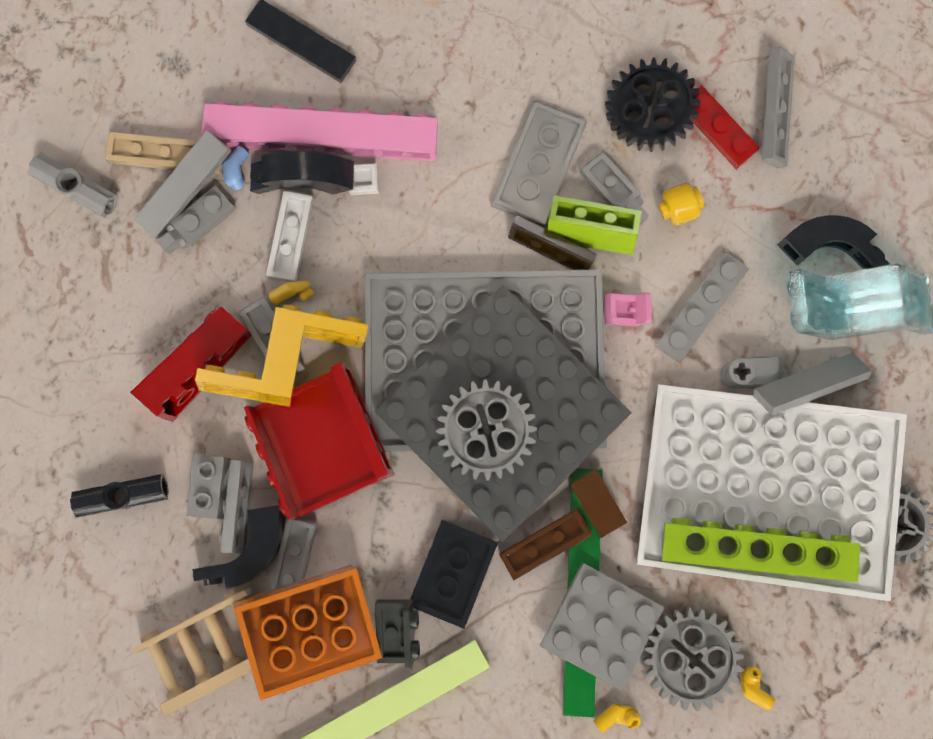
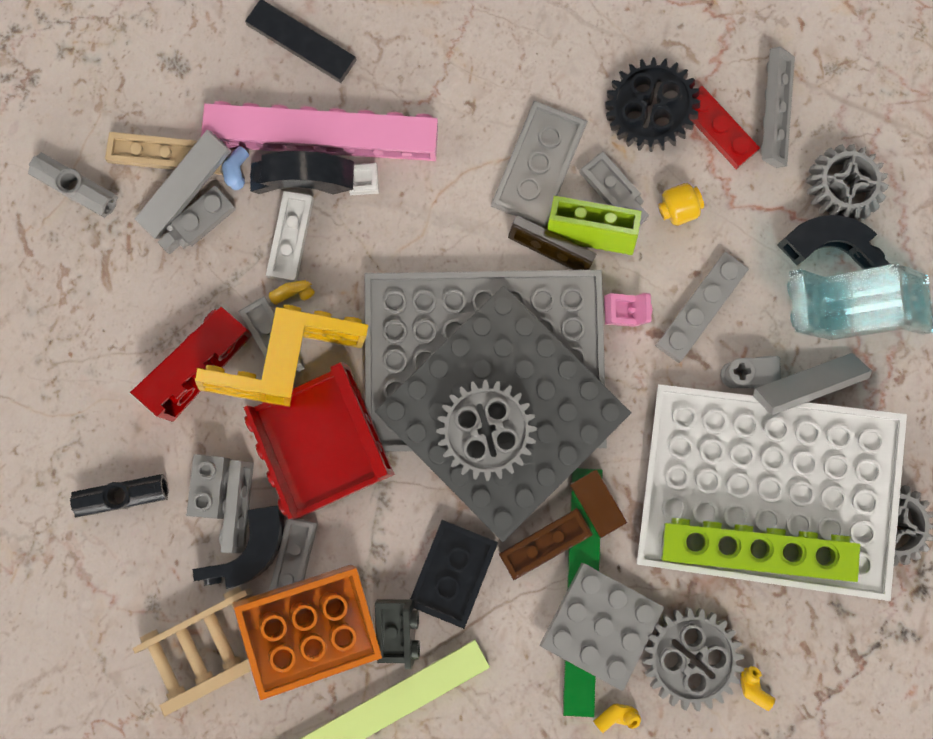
none -> light grey gear [806,144,889,220]

